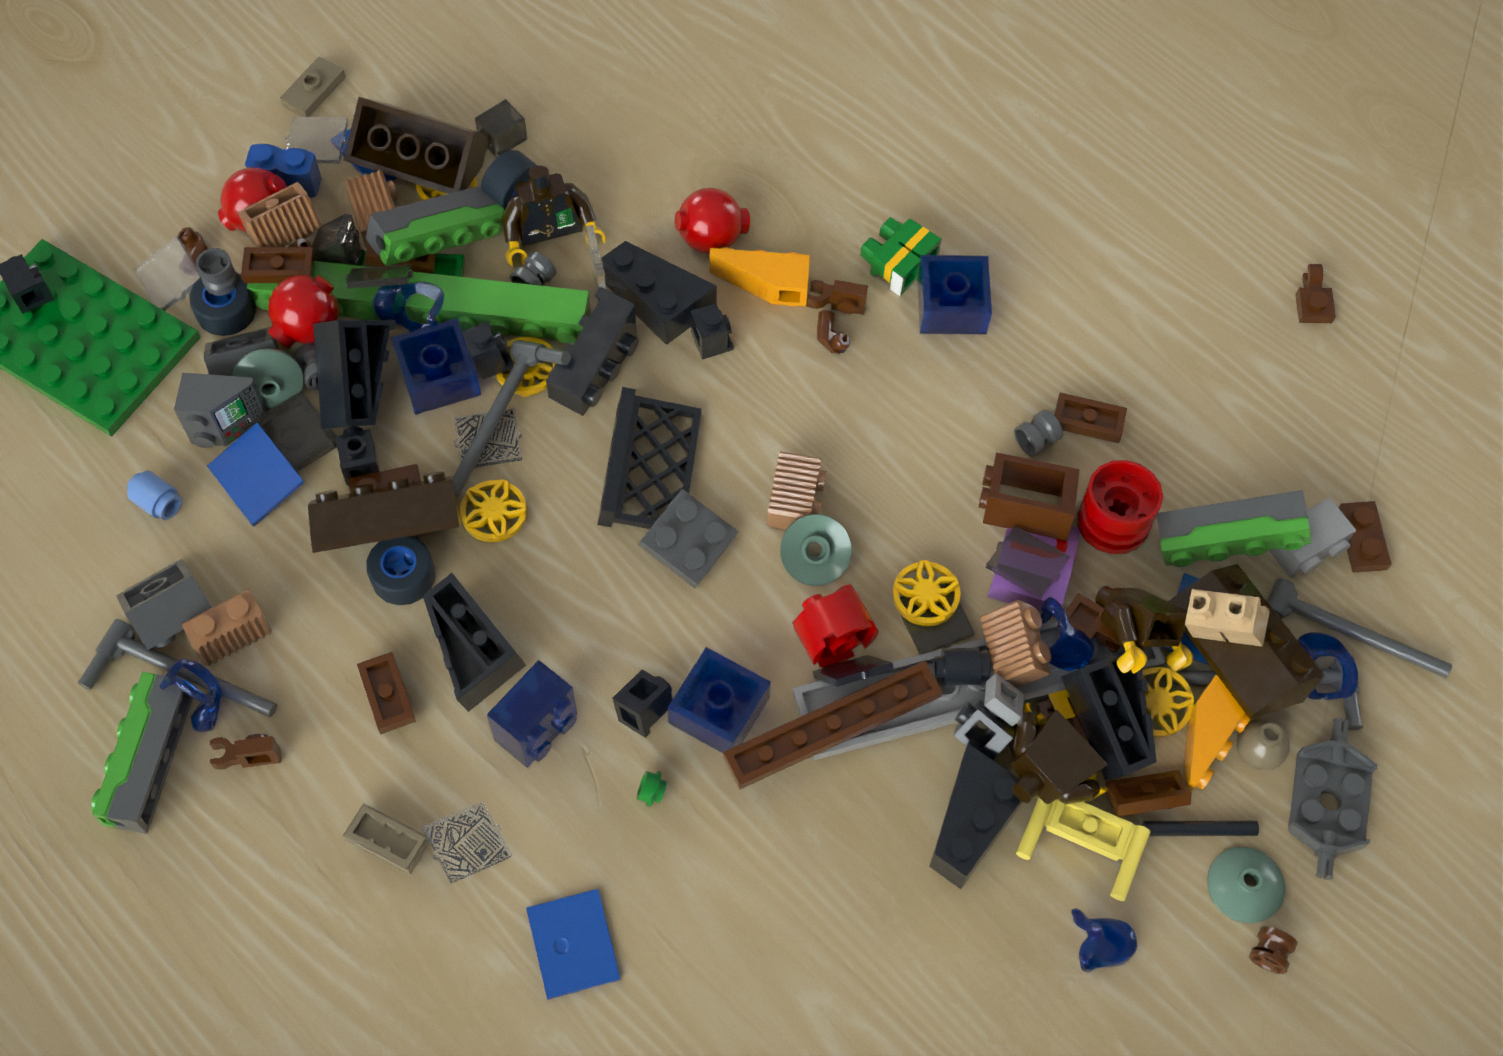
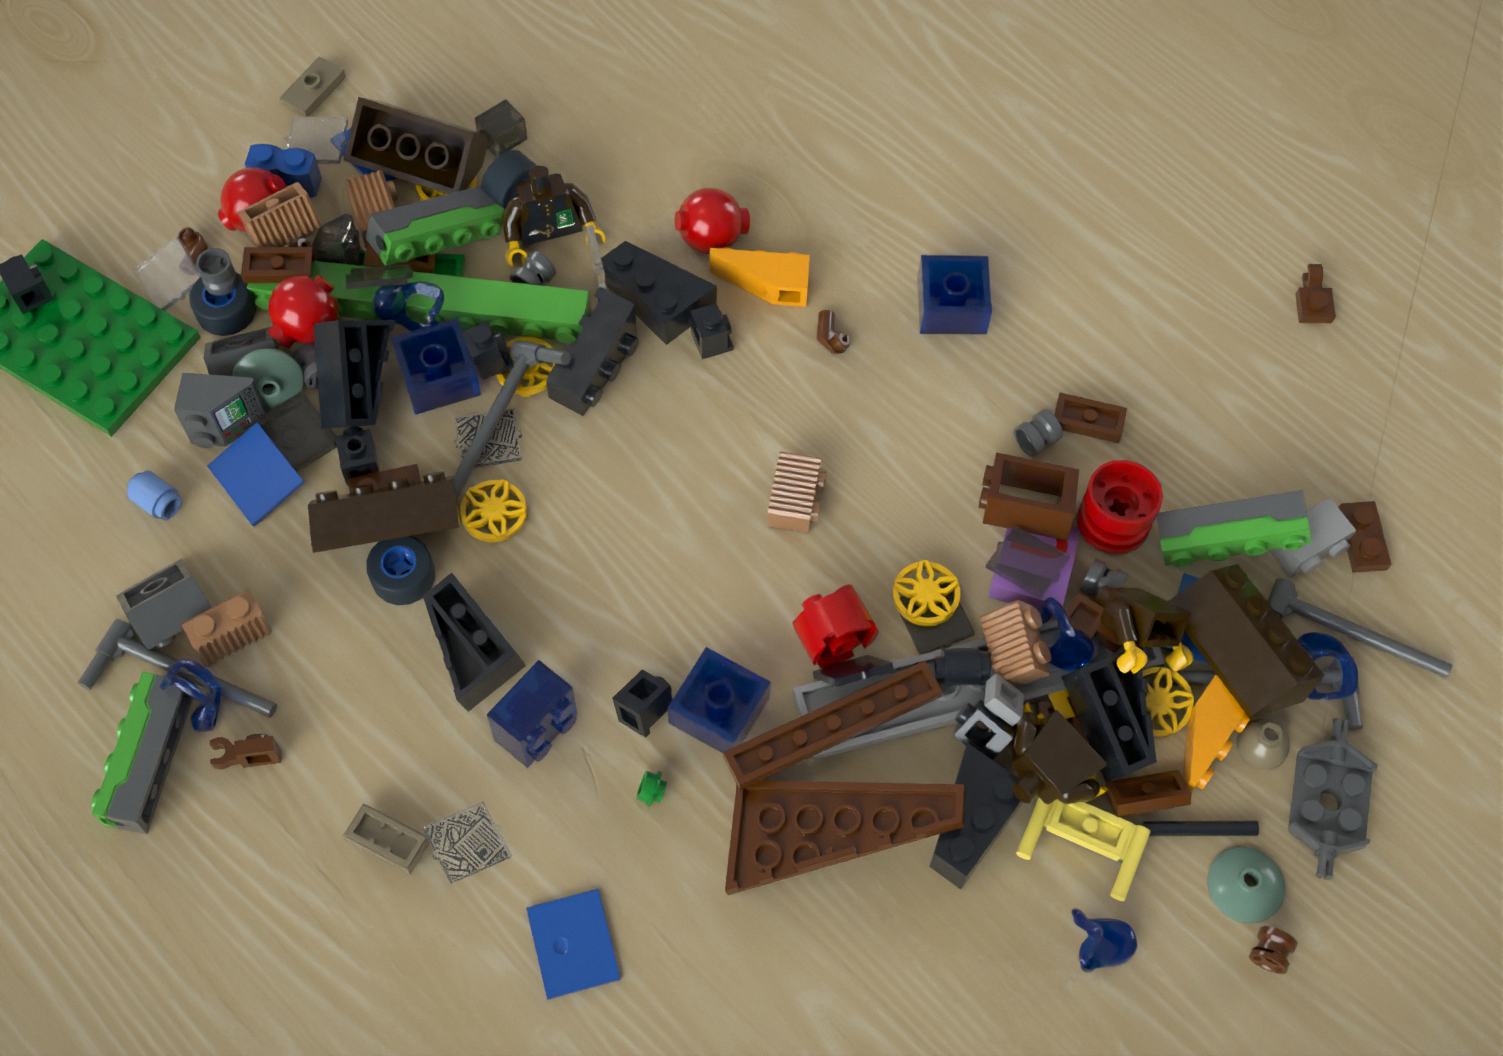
reddish brown plate [357,652,416,734] -> none
black fence [597,387,702,529] -> none
dark grey plate [638,489,738,588] -> none
sand green dish [780,514,852,586] -> none
reddish brown plate [807,280,868,315] -> none
green hips [860,217,942,297] -> none
tan hips [1185,589,1270,647] -> none
none -> reddish brown wing [725,780,966,895]
none -> dark grey wheel [1080,558,1128,595]

